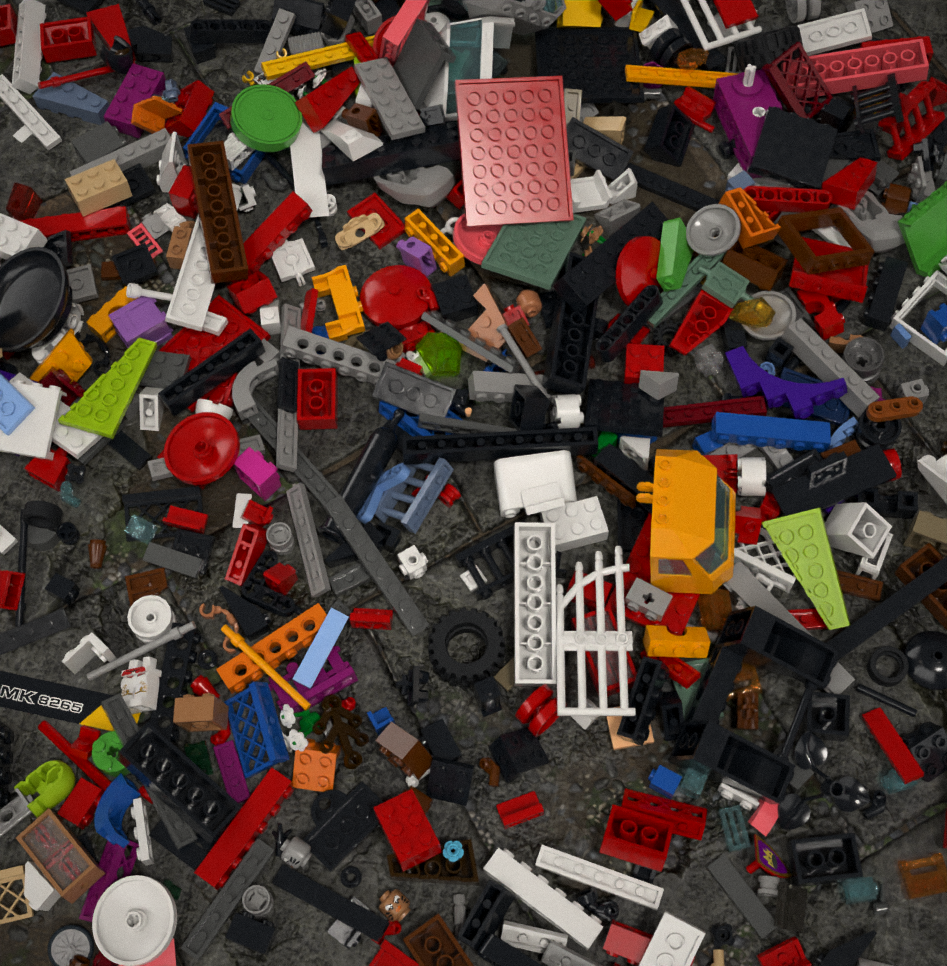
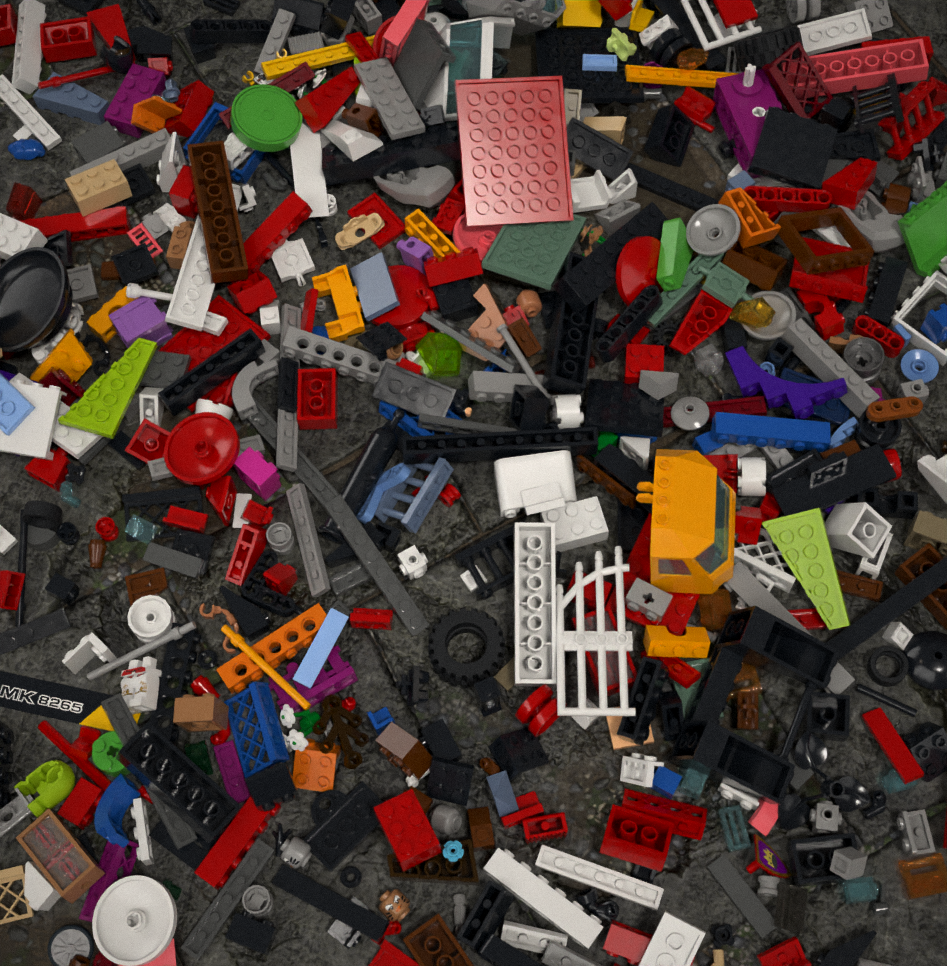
none -> blue arm [8,138,45,160]
none -> red wheel [95,517,119,542]
none -> red slope [125,418,170,464]
none -> red bracket [148,57,173,75]
none -> red slope [206,476,238,526]
none -> black slope [245,763,299,812]
none -> sand blue tile [350,252,400,321]
none -> red brick [424,247,483,287]
none -> light grey head [429,804,462,835]
none -> red bracket [432,197,465,236]
none -> reddish brown slope [468,806,495,852]
none -> sand blue slope [486,770,519,818]
none -> red brick [522,812,568,844]
none -> light blue tile [582,54,617,72]
none -> yellowish green hips [606,28,637,61]
none -> white bracket [620,753,664,787]
none -> light grey dish [671,397,709,431]
none -> light grey brick [809,801,842,835]
none -> light grey panel [830,847,868,880]
none -> red beam [851,315,904,358]
none -> white slope [882,622,913,650]
none -> light grey bracket [897,809,936,857]
none -> medium blue dish [900,349,939,383]

